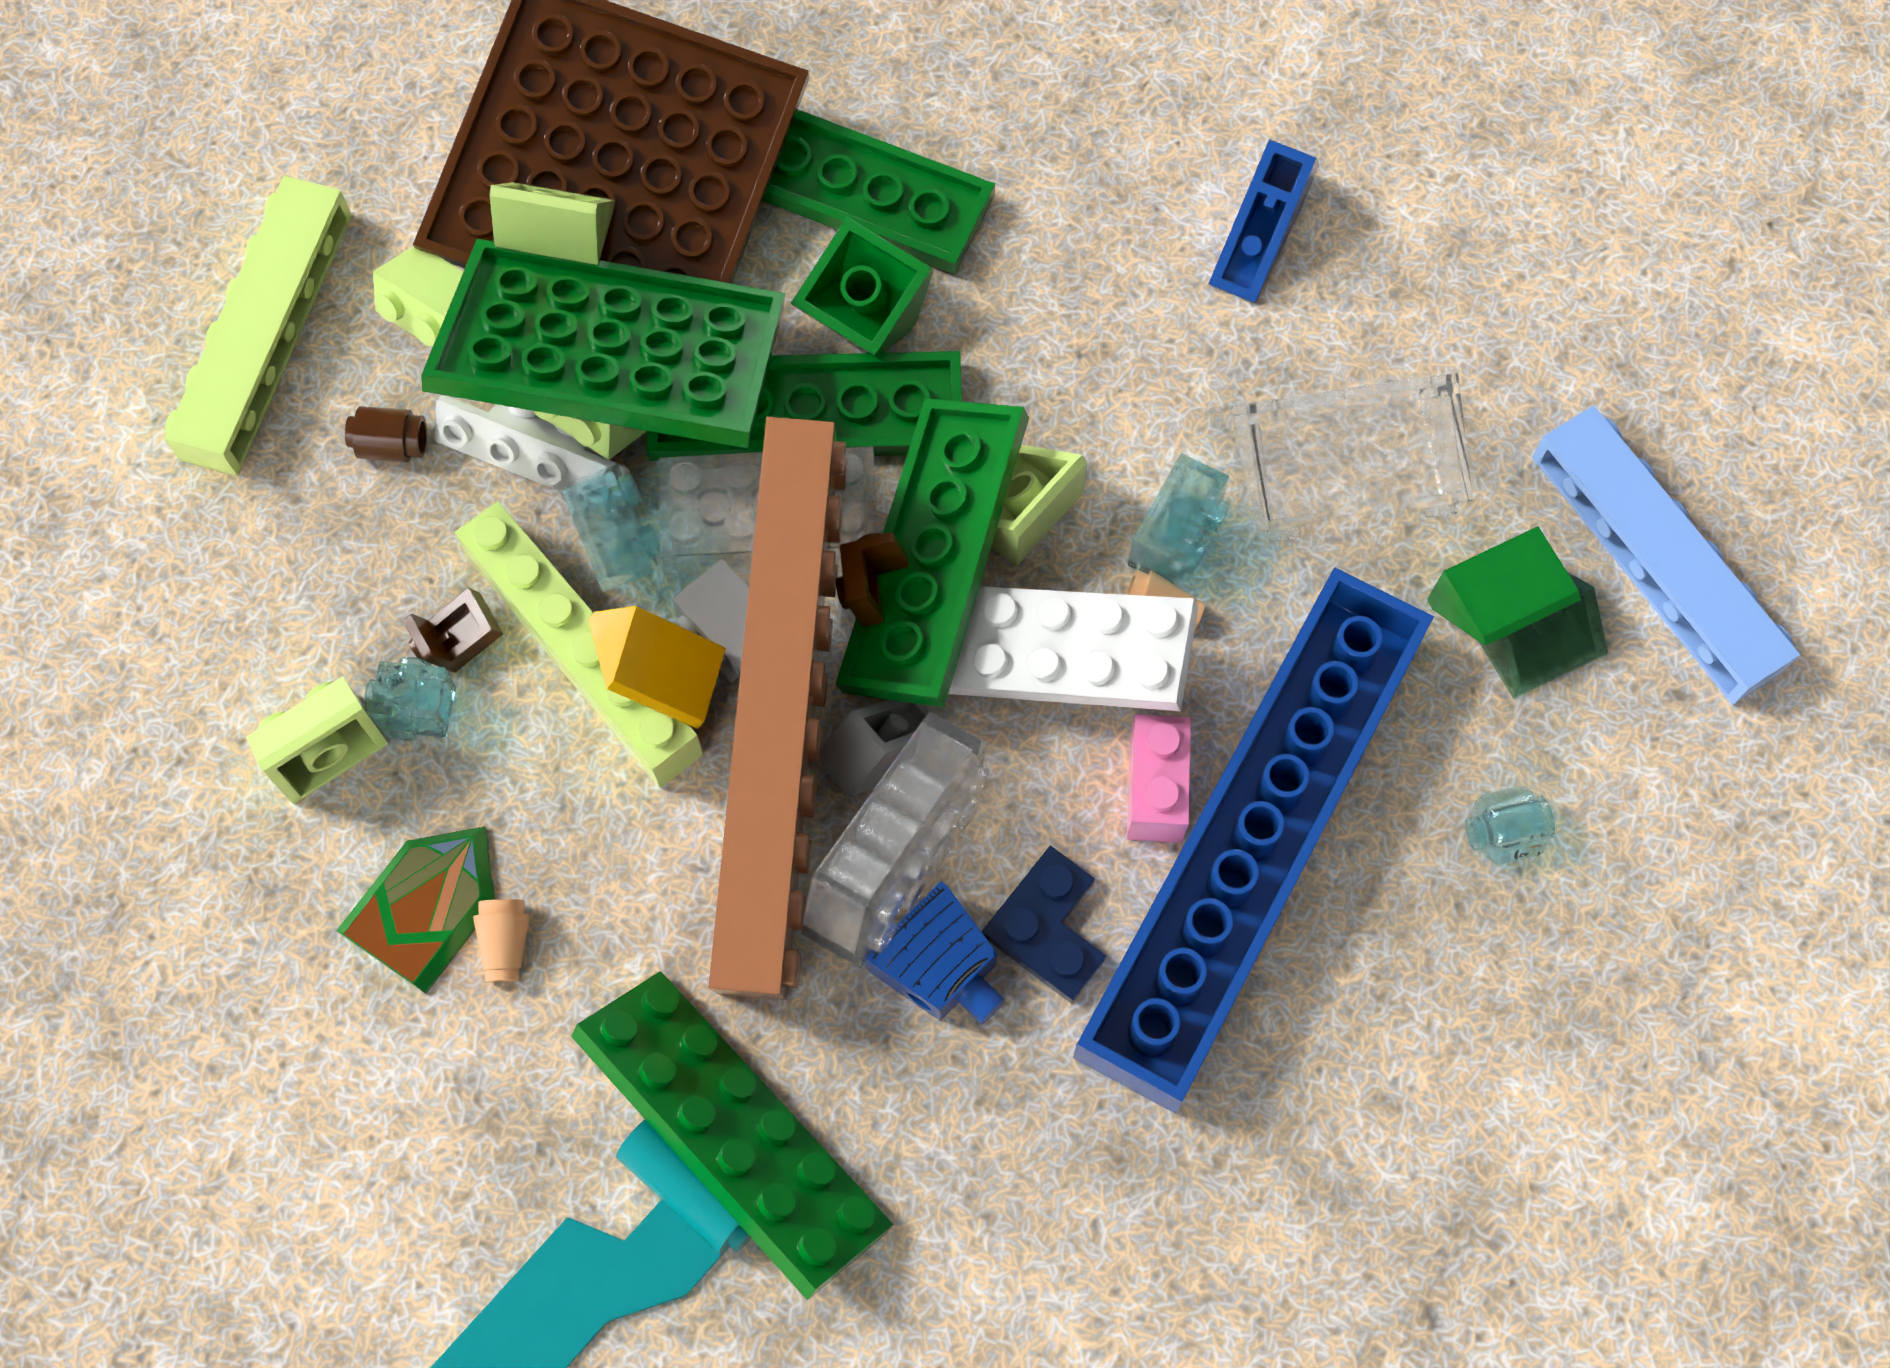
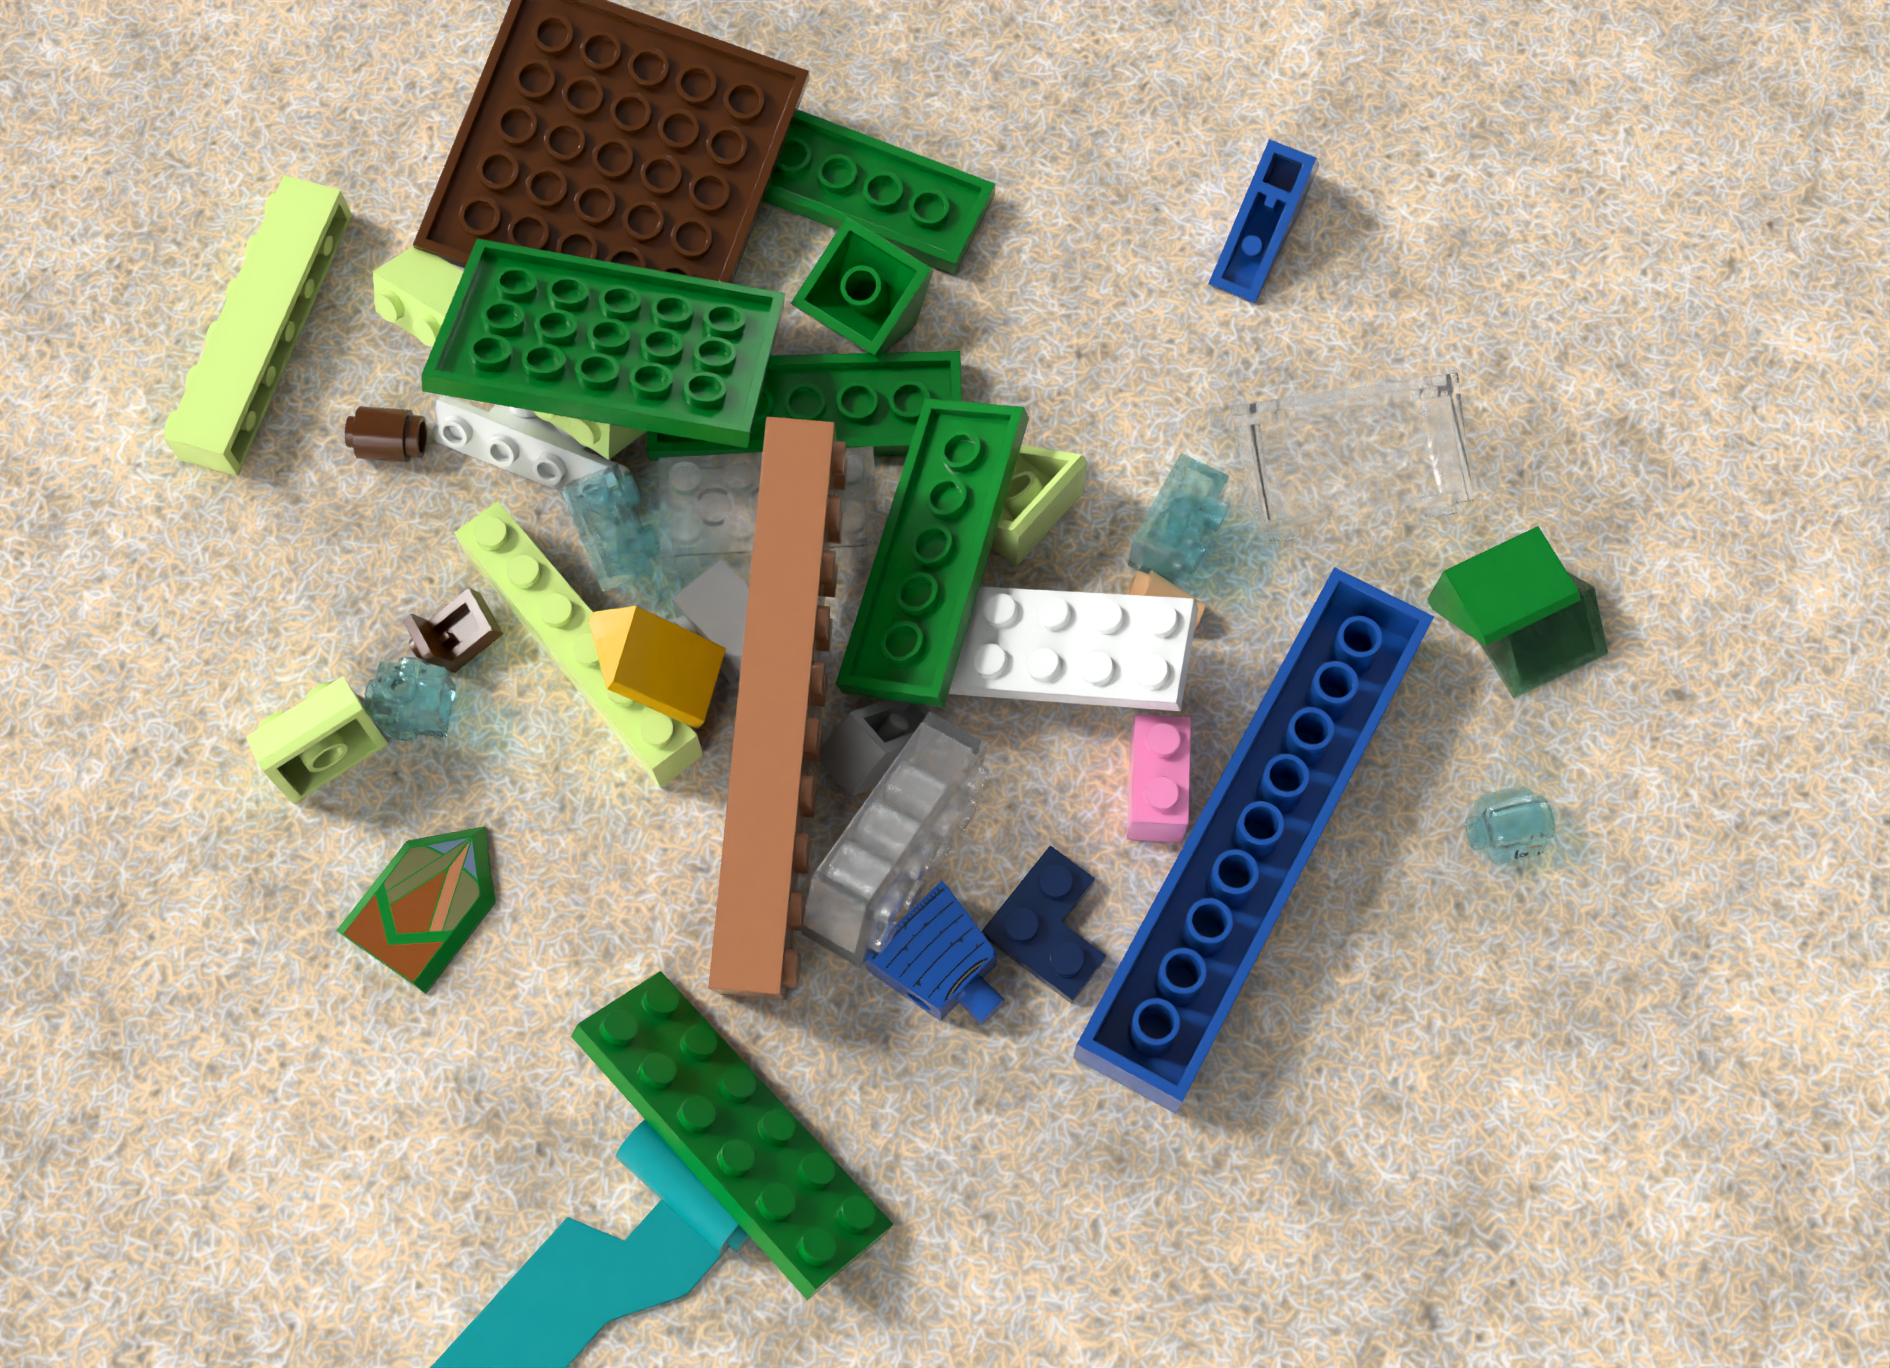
light nougat cone [473,899,530,983] -> none
yellowish green slope [490,182,615,265] -> none
reddish brown bracket [836,532,909,627] -> none
light blue brick [1532,405,1800,705] -> none

